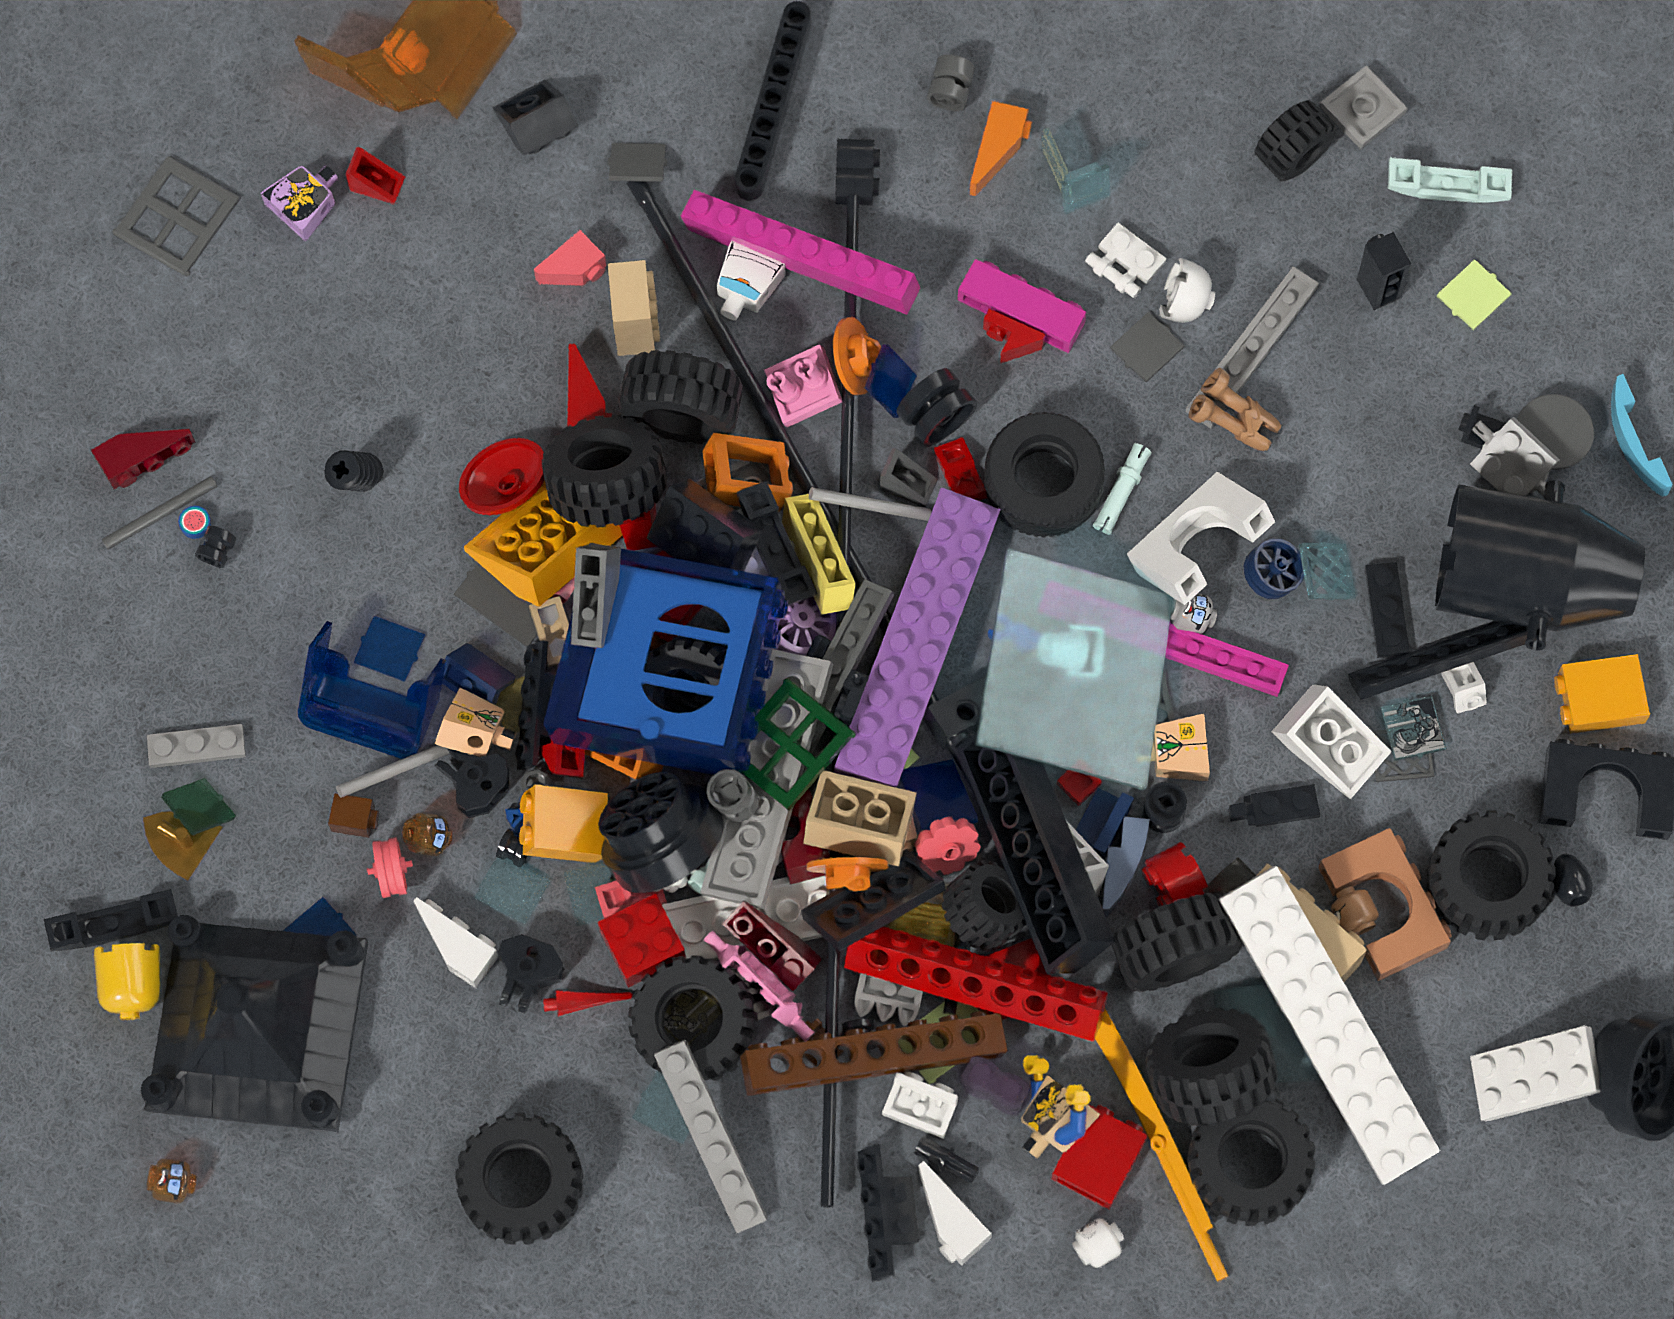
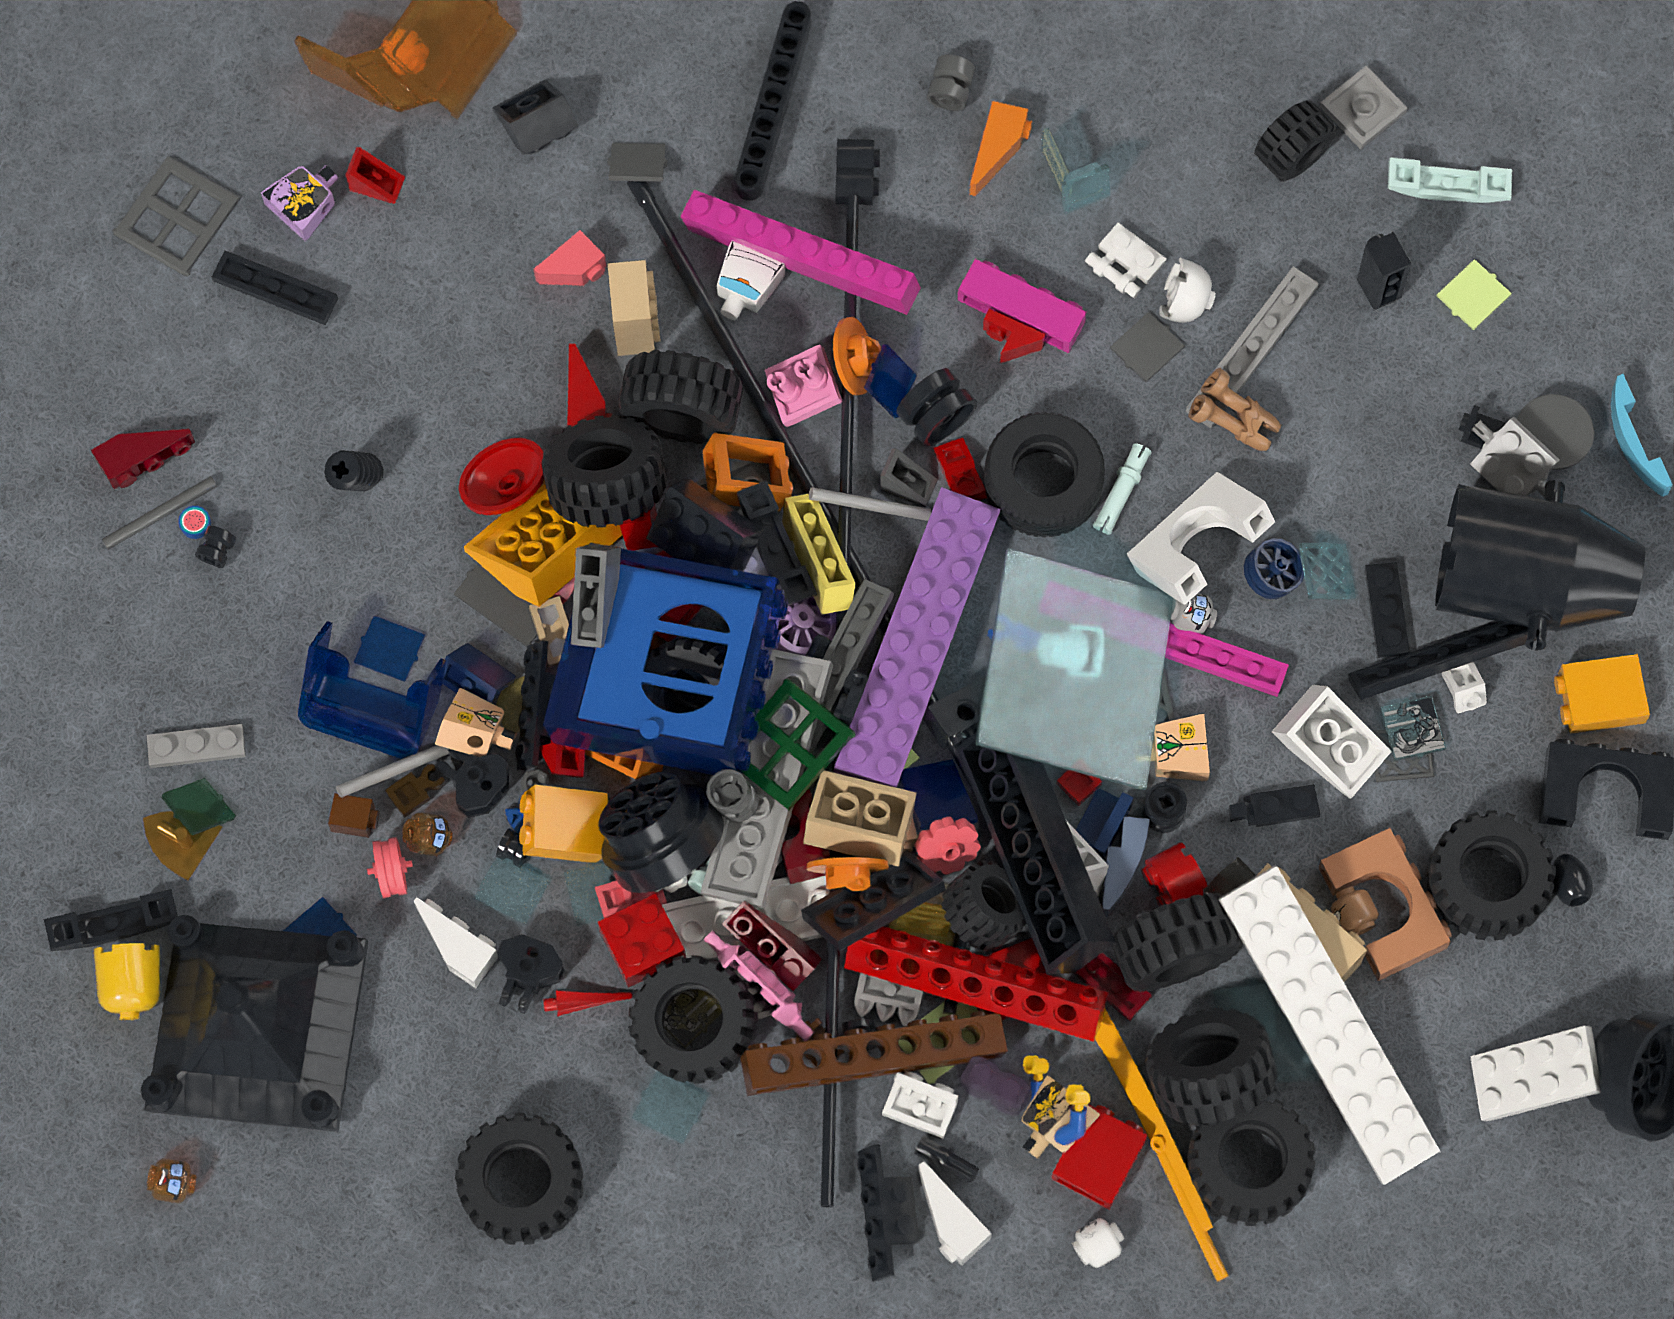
light grey plate [654,1039,768,1233] -> none
none -> black plate [212,250,338,326]
none -> dark brown plate [385,764,446,818]
none -> dark red plate [1075,953,1152,1022]

